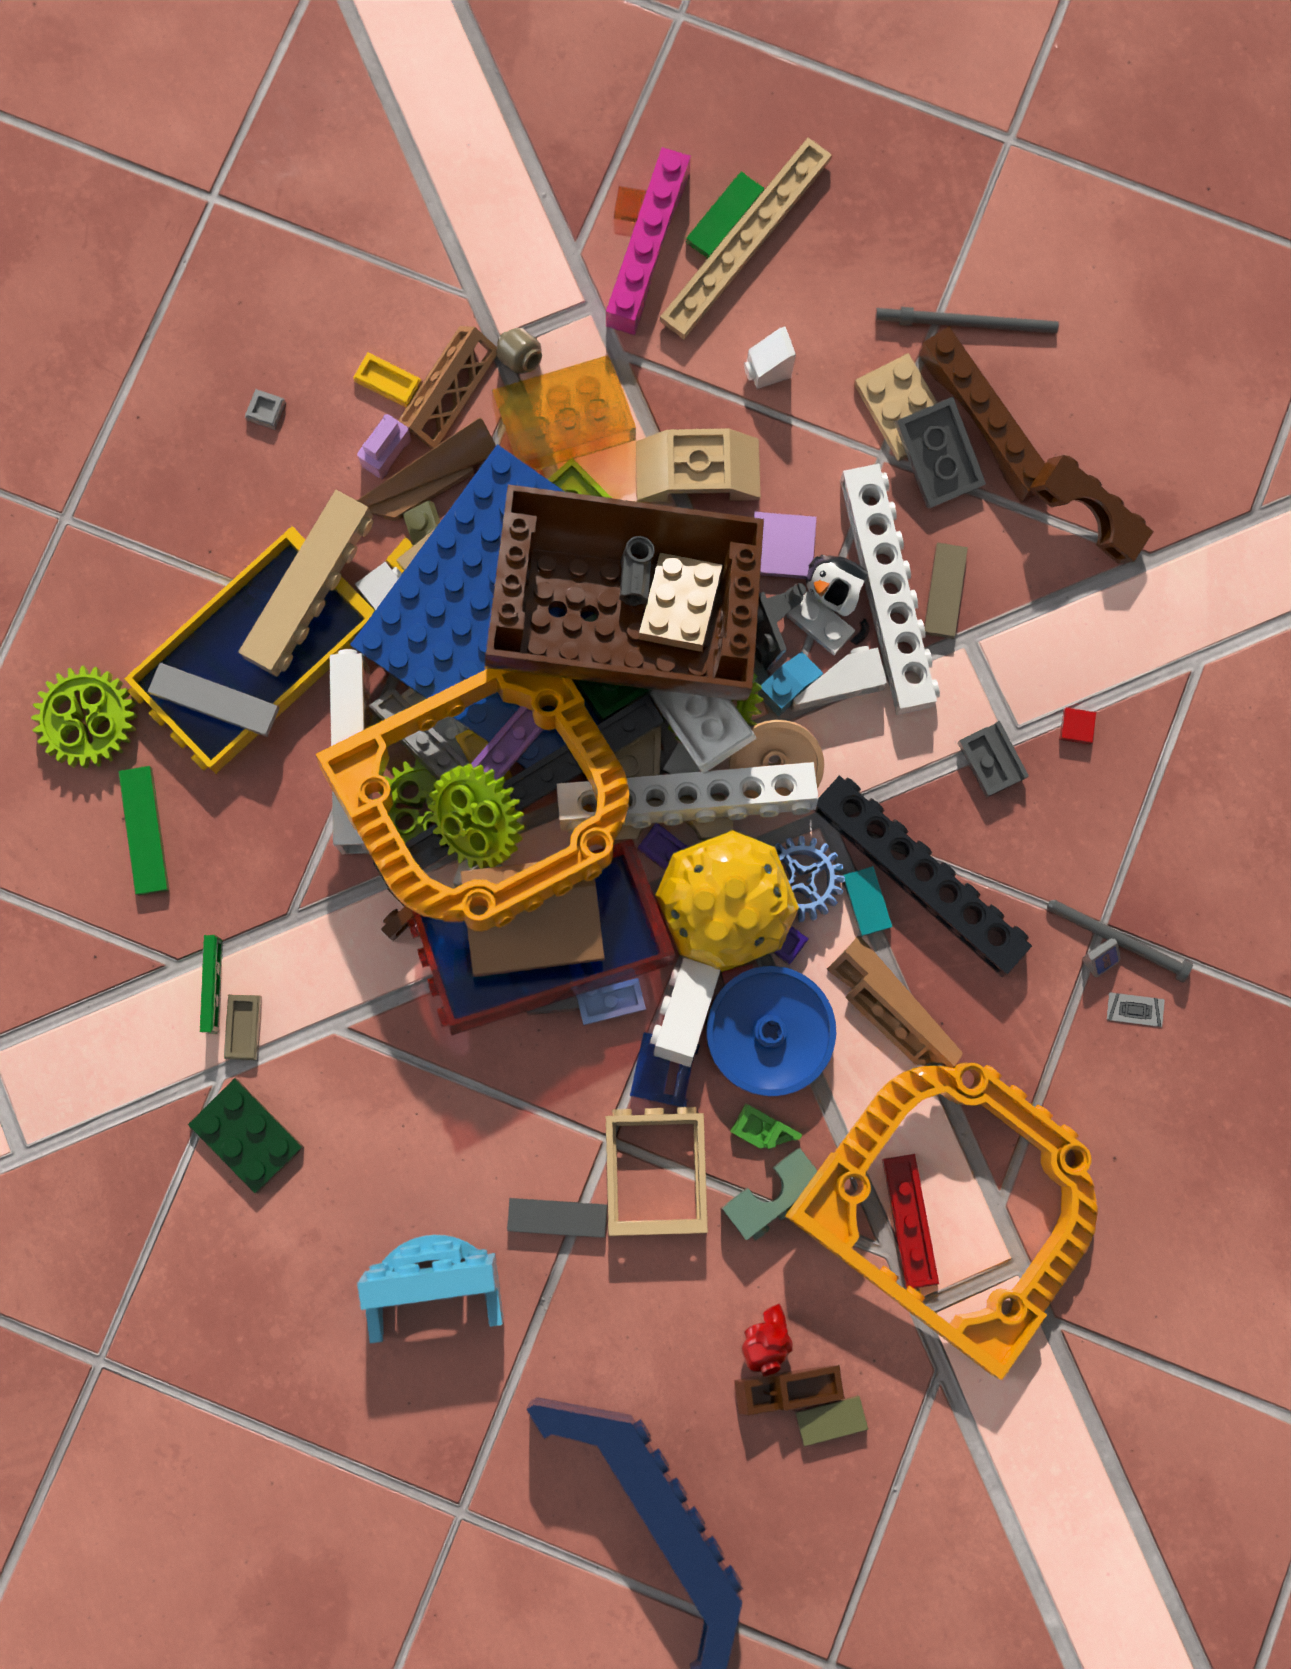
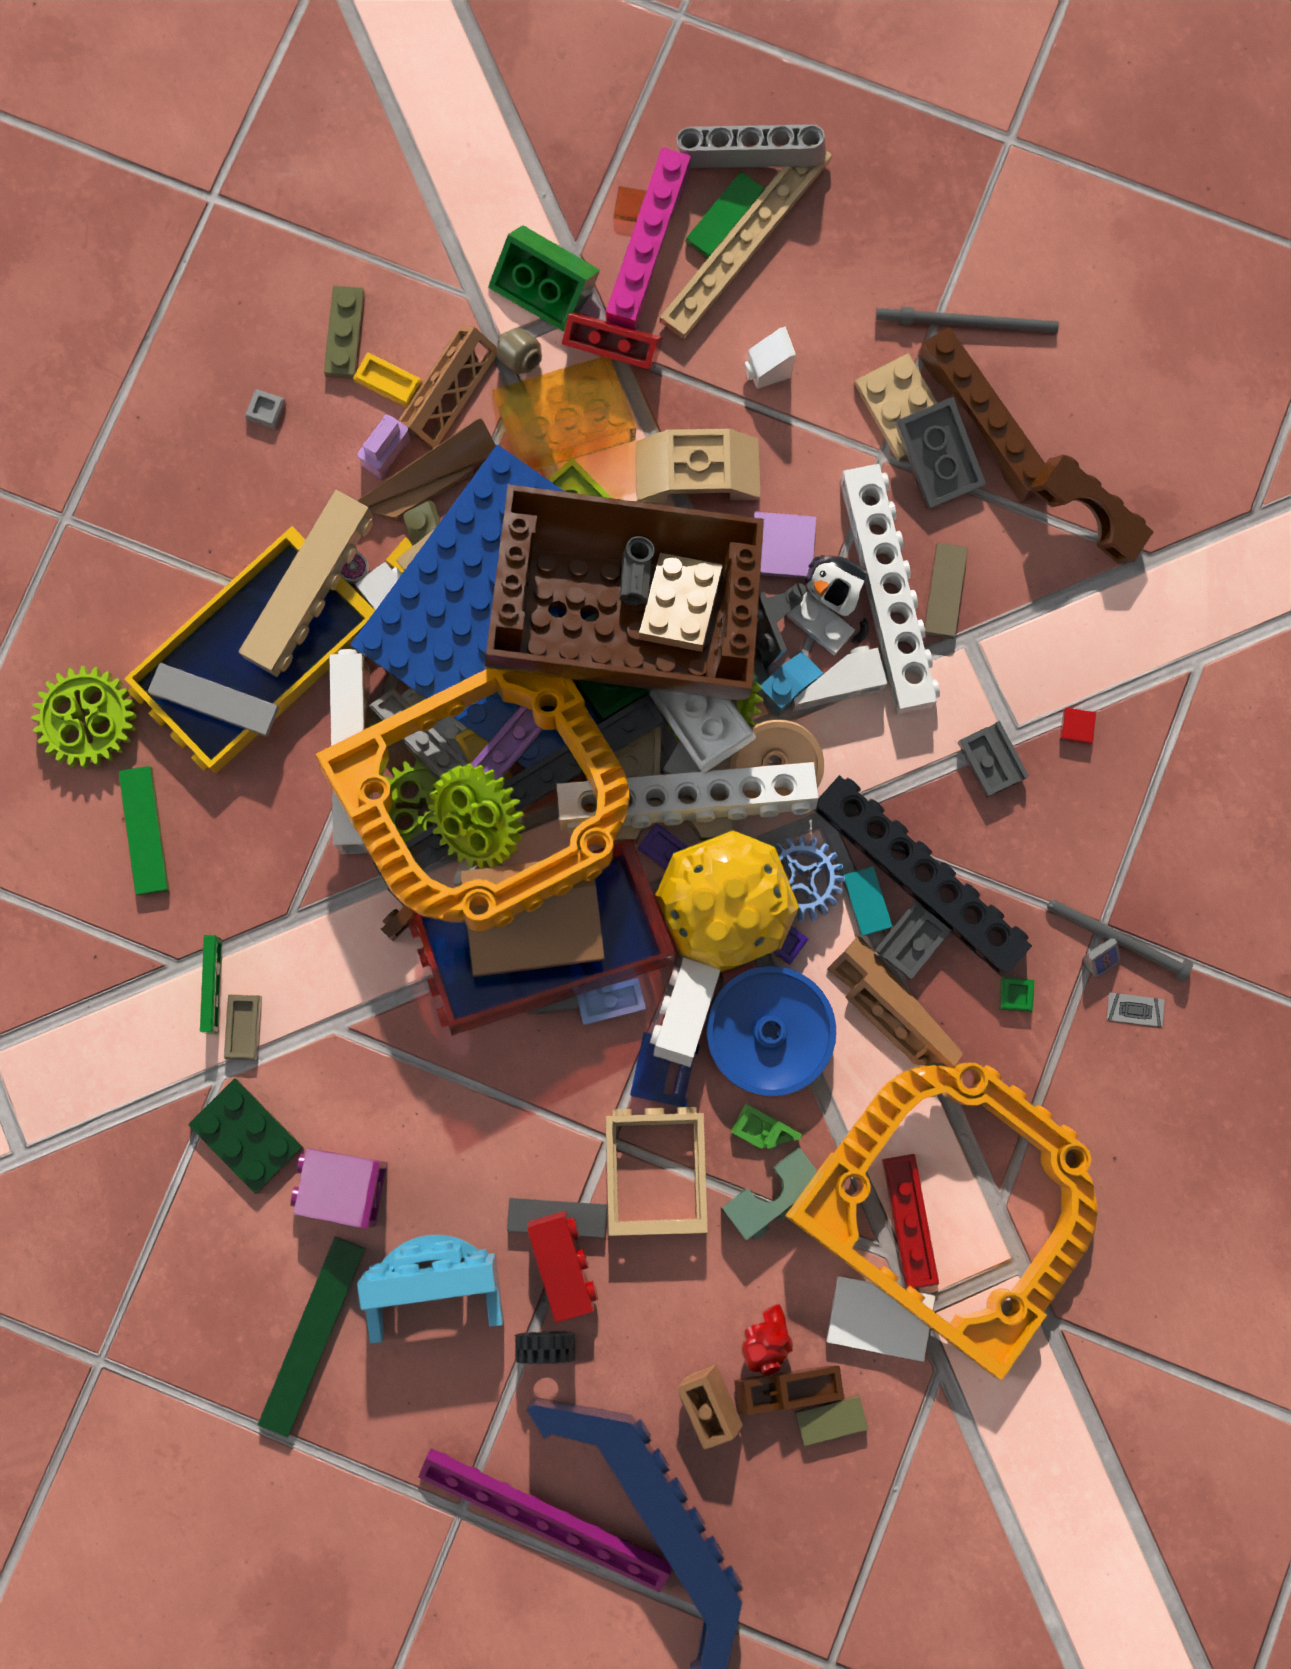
none -> dark green tile [257,1236,366,1438]
none -> slope [290,1148,387,1229]
none -> olive plate [324,286,365,379]
none -> tile [340,552,369,584]
none -> magenta plate [418,1448,672,1593]
none -> green slope [488,225,600,332]
none -> black tyre [515,1331,575,1364]
none -> red brick [527,1210,598,1323]
none -> red brick [561,312,663,370]
none -> light grey beam [676,125,827,168]
none -> medium nougat brick [677,1364,743,1450]
none -> white tile [826,1276,935,1362]
none -> dark grey plate [874,901,952,980]
none -> green tile [999,977,1035,1012]

